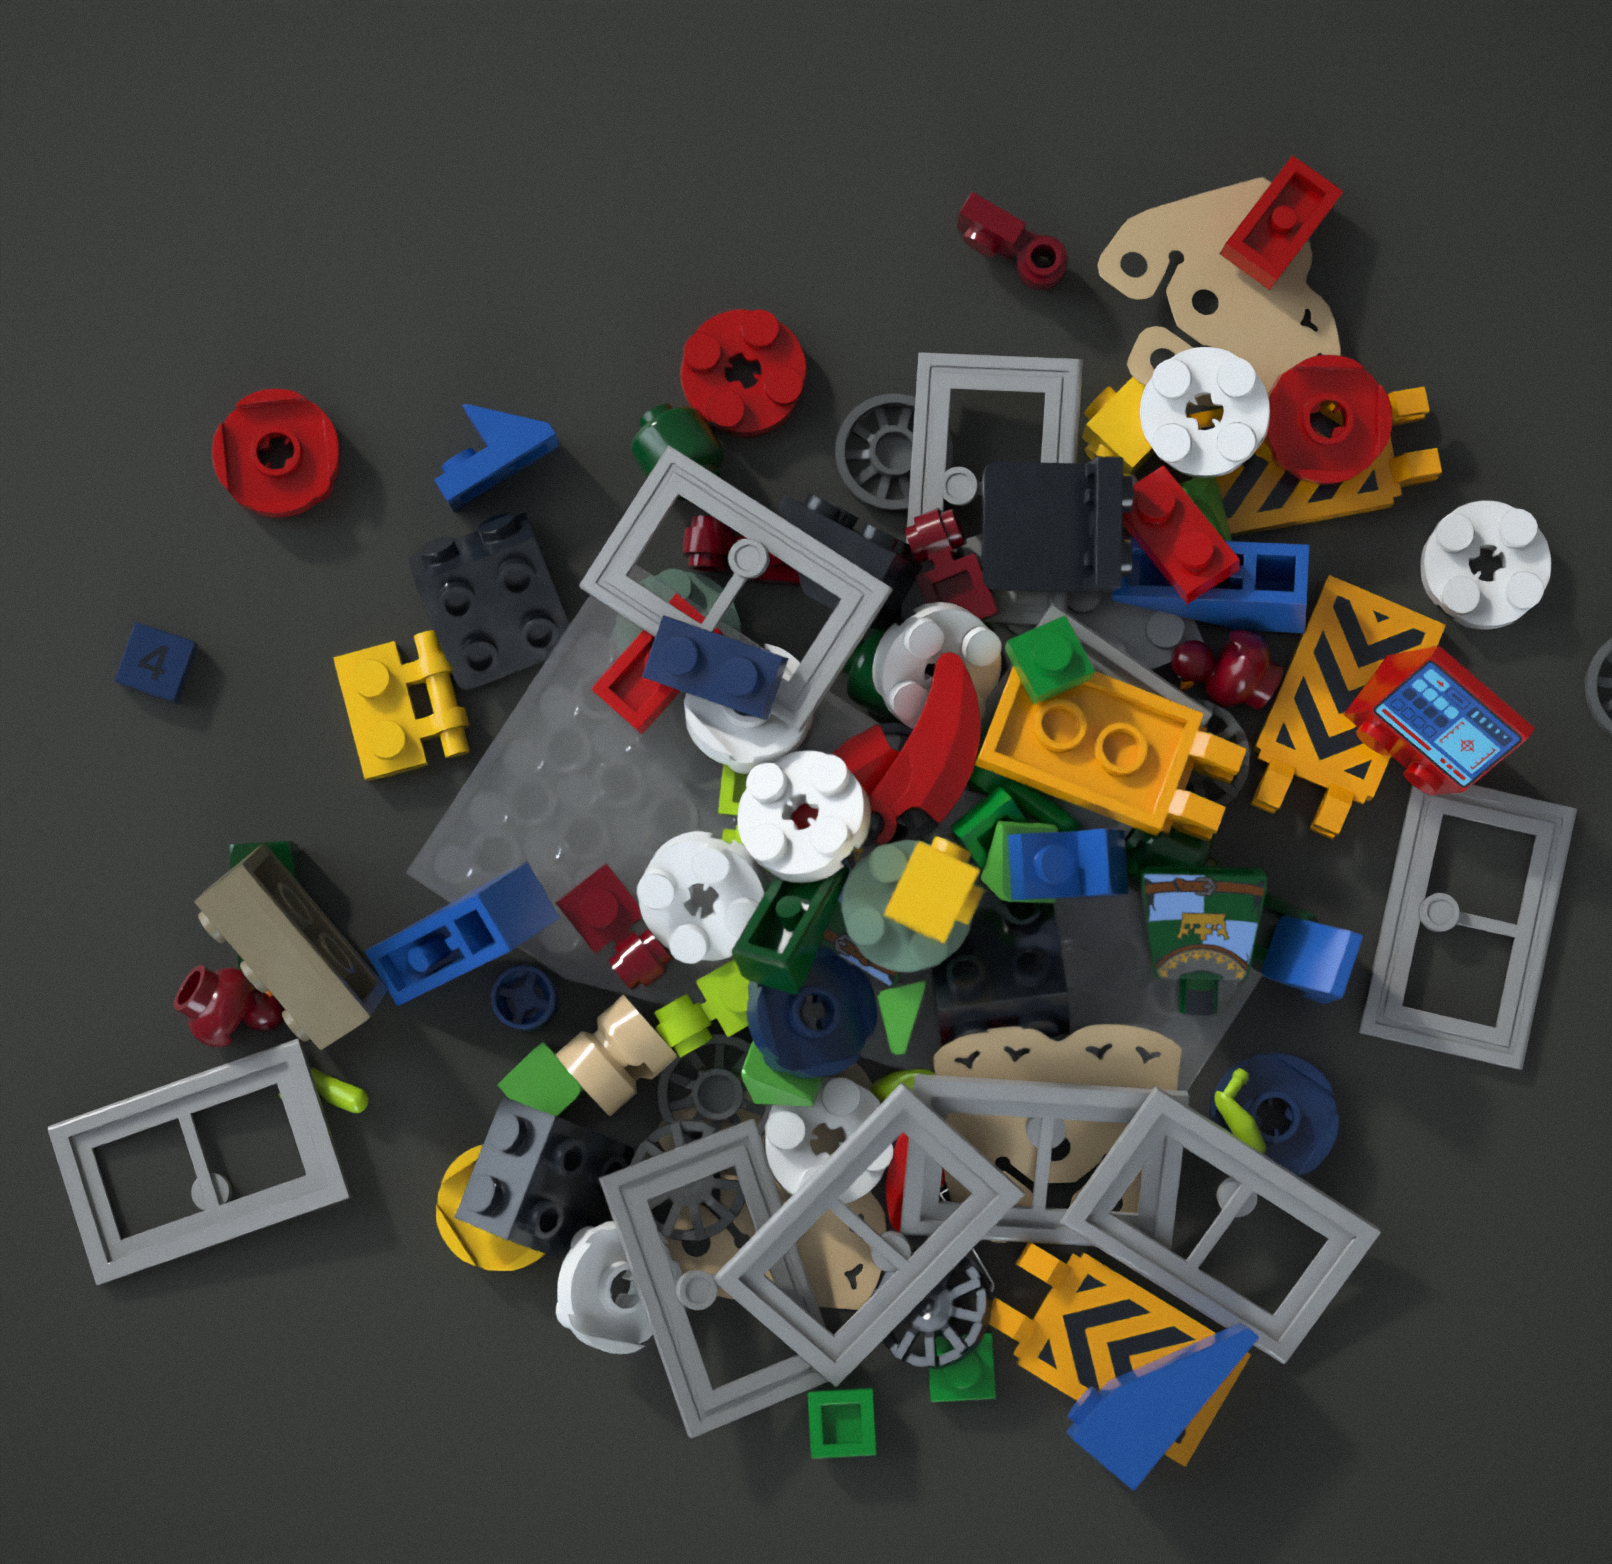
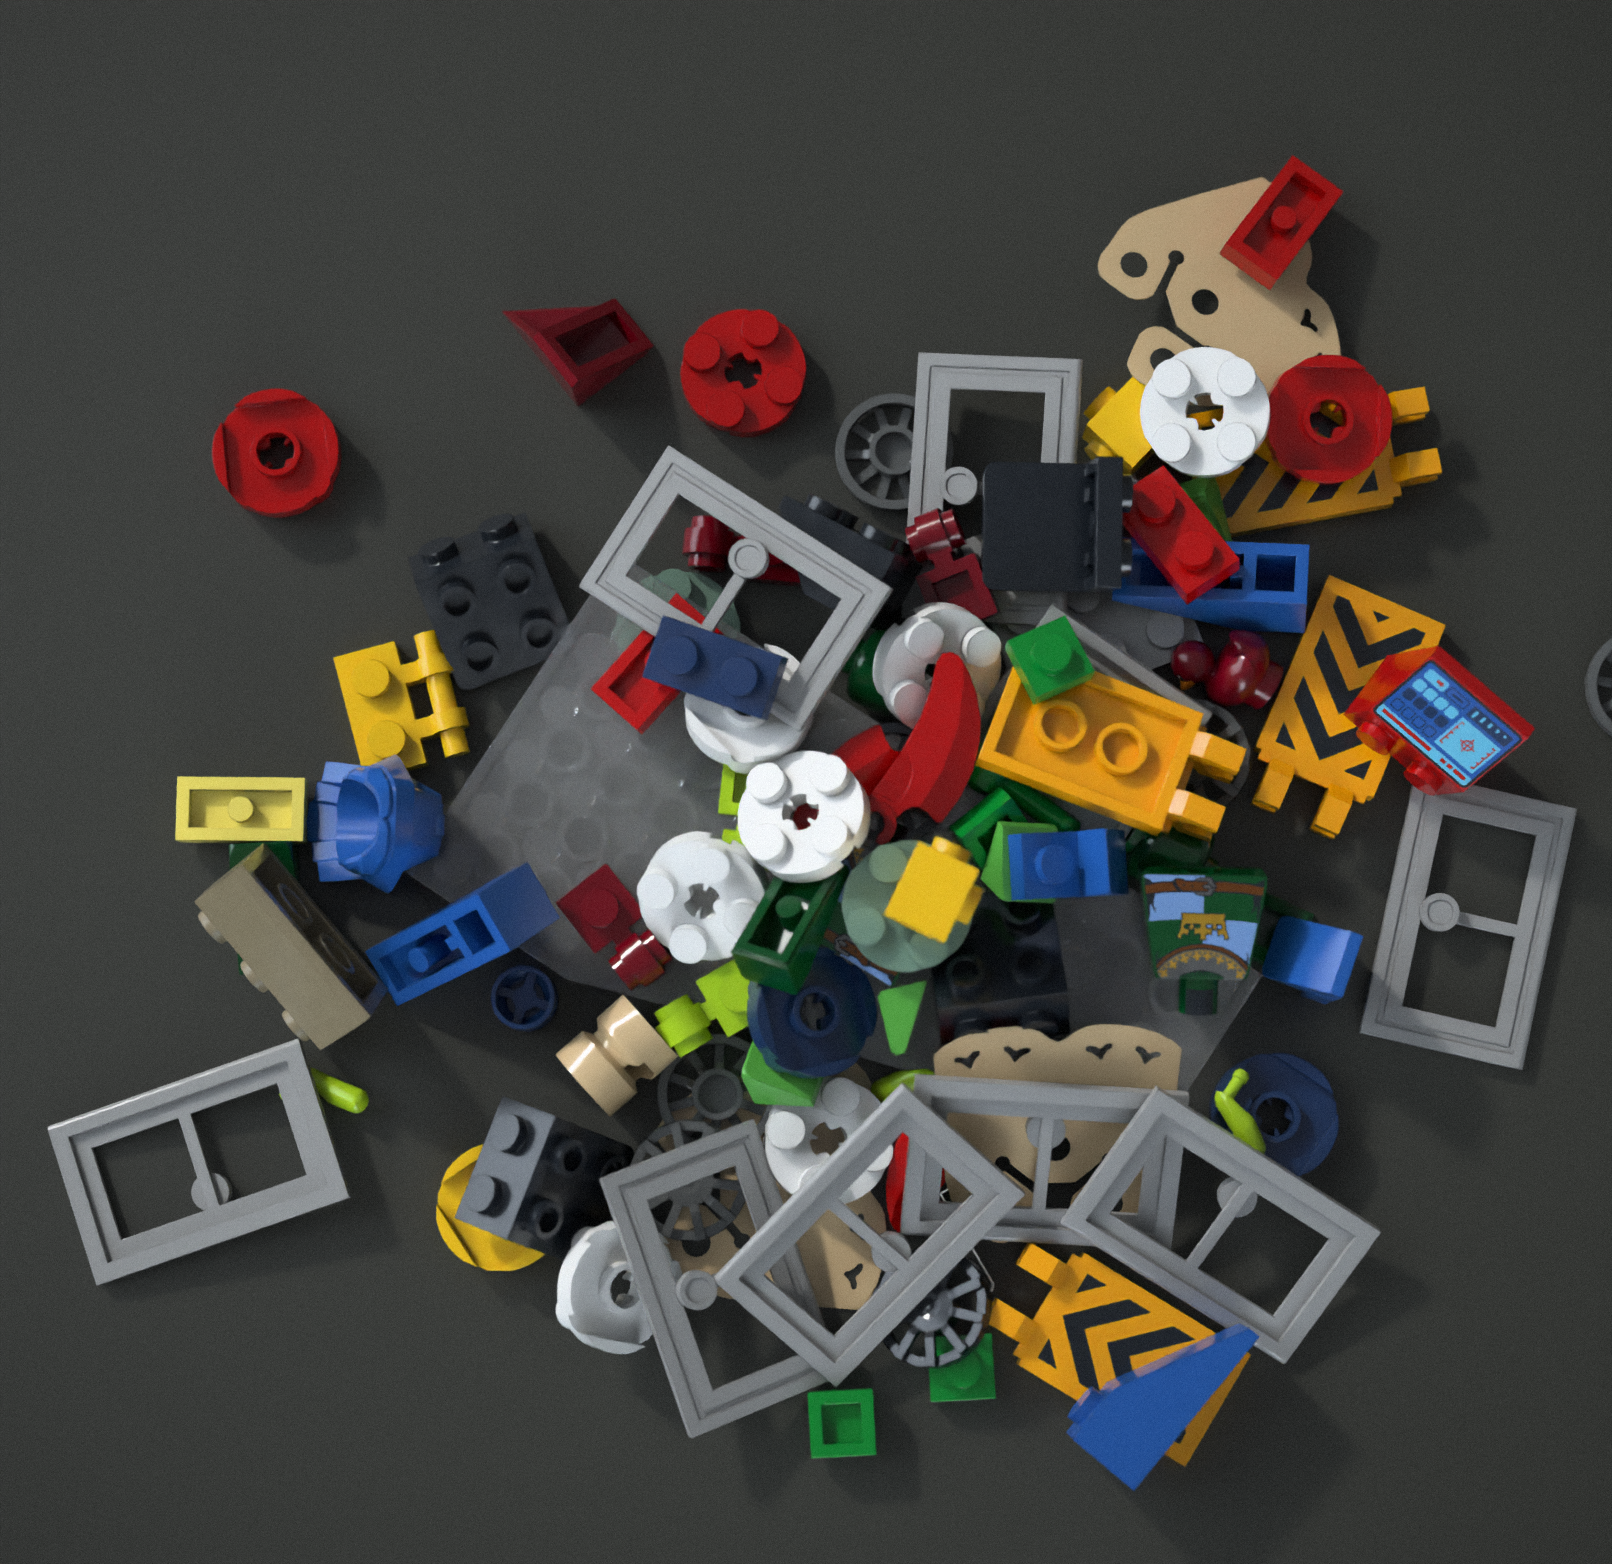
dark blue tile [114,622,198,704] -> none
dark red animal [174,965,285,1047] -> none
blue slope [434,404,560,512] -> none
bright green slope [498,1041,586,1117] -> none
dark green head [630,403,725,501] -> none
dark red plate [957,192,1068,290] -> none
white plate [1420,501,1551,630] -> none
none -> light yellow plate [175,776,308,844]
none -> blue hair [307,754,445,894]
none -> dark red slope [501,298,654,407]

